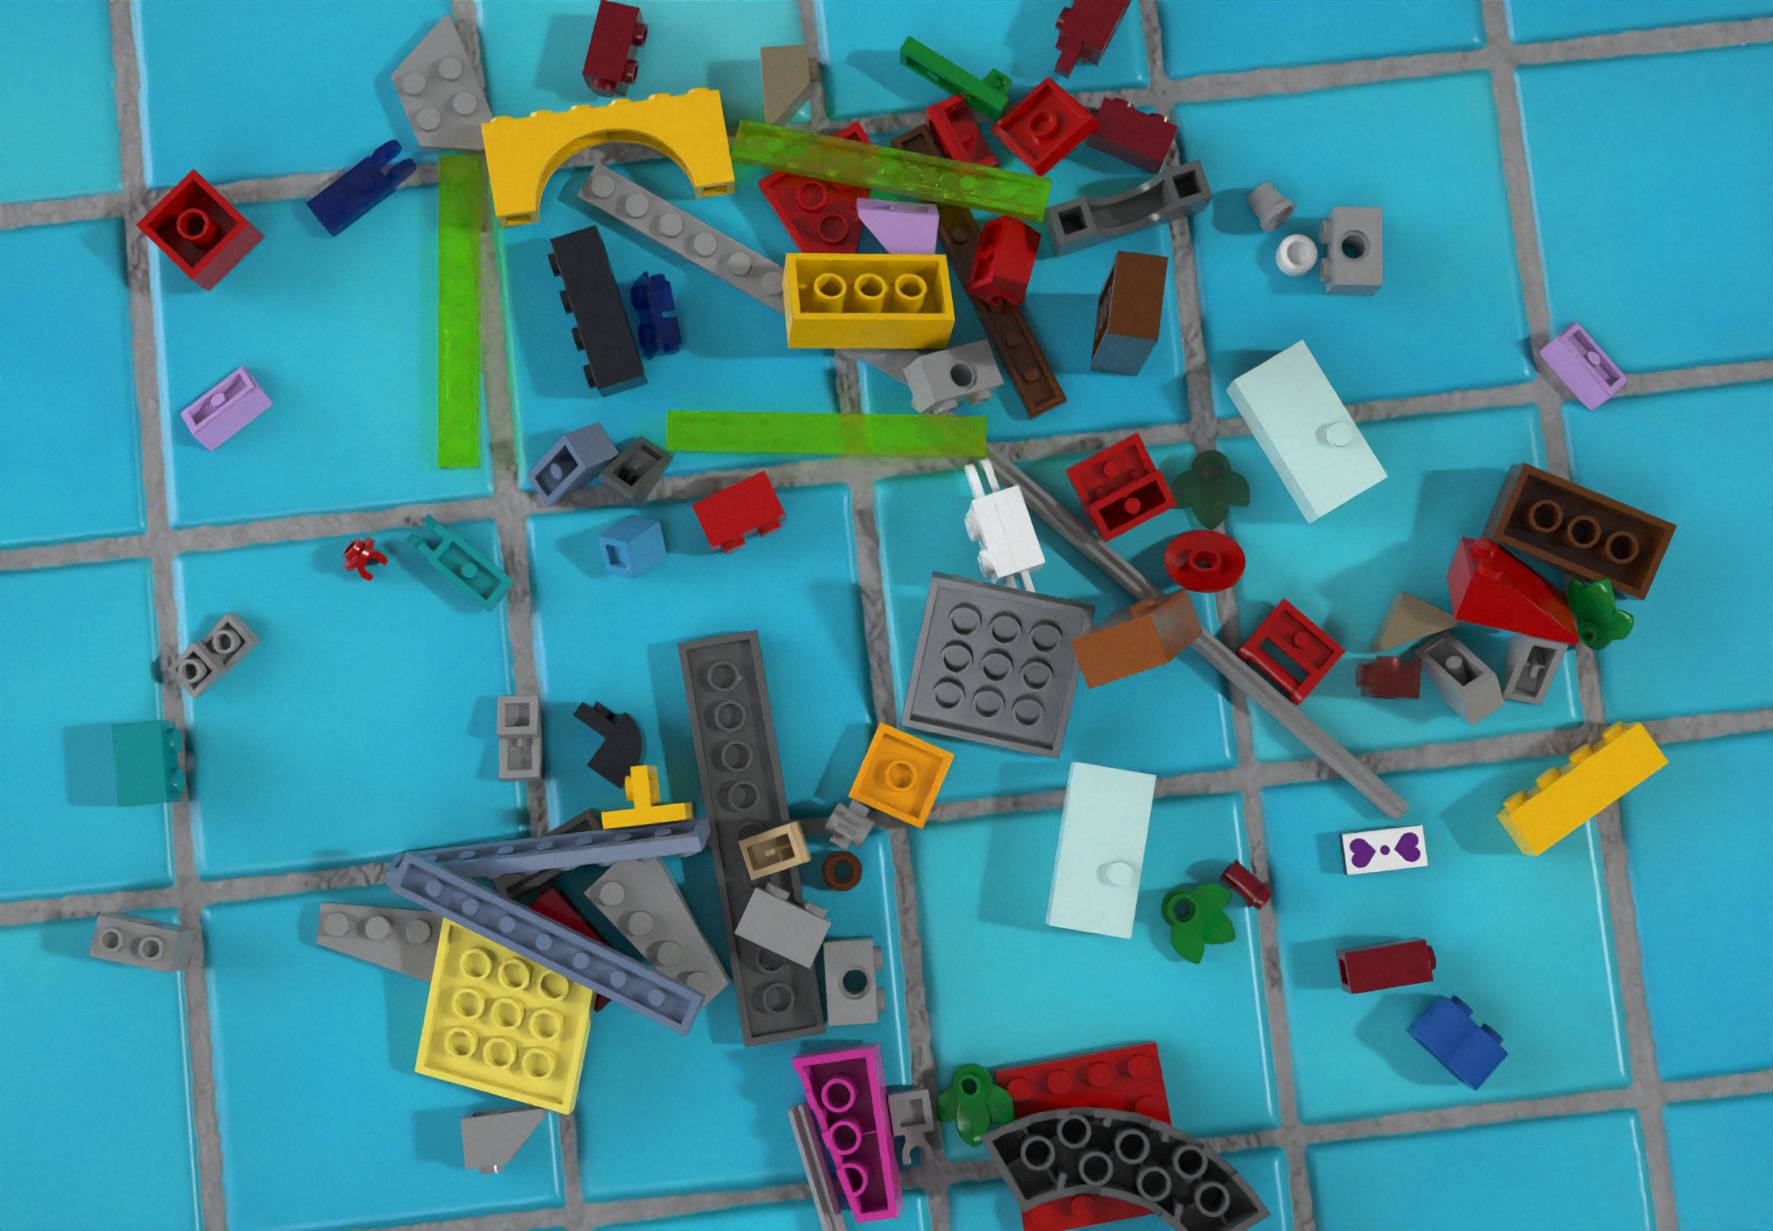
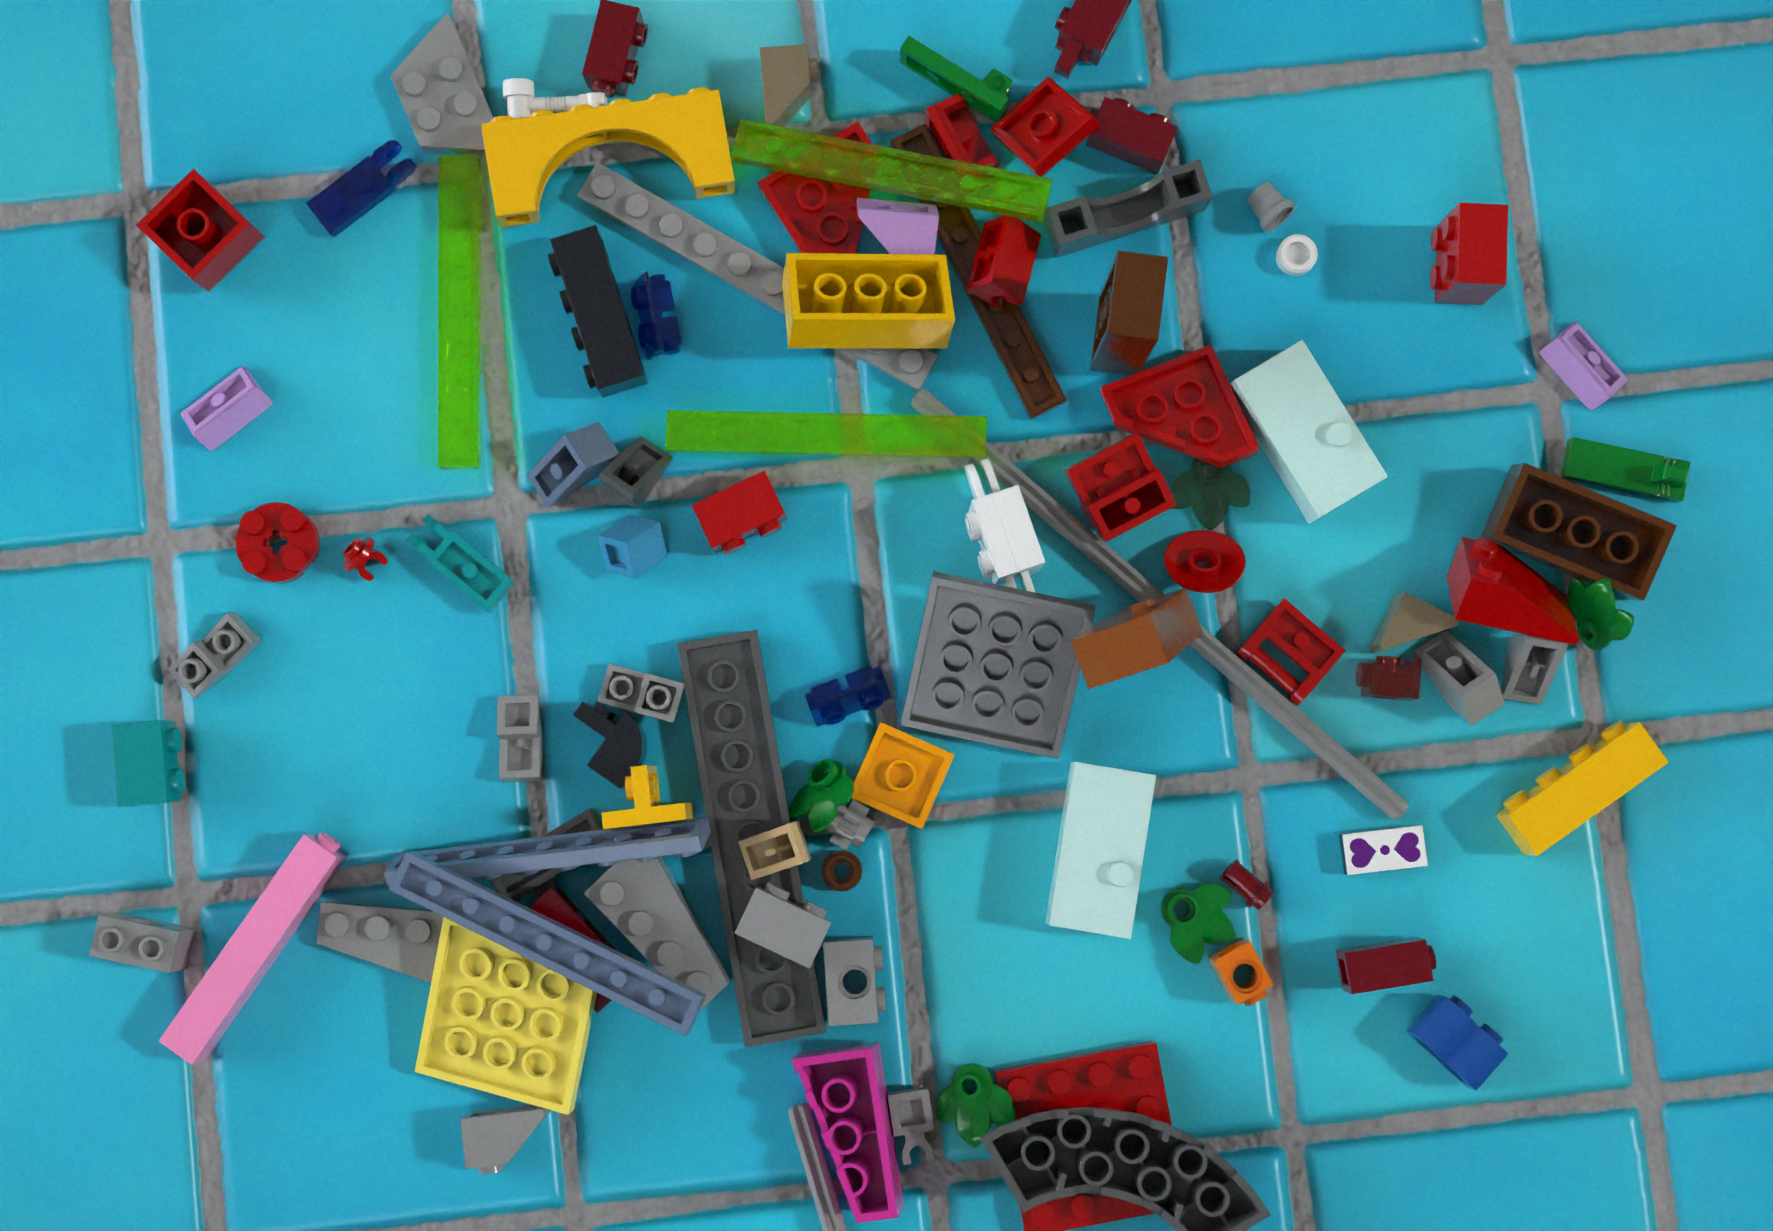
light grey brick [903,339,1004,416] -> none
light grey brick [1319,206,1383,296] -> none
none -> bright pink brick [159,832,348,1065]
none -> red plate [235,502,320,583]
none -> white brick [502,78,608,119]
none -> light grey slope [598,663,685,723]
none -> green plate [789,759,854,833]
none -> clear blue hinge [805,665,892,727]
none -> red plate [1100,345,1259,468]
none -> orange brick [1207,938,1274,1006]
none -> red brick [1430,202,1508,305]
none -> green hinge [1560,437,1691,503]

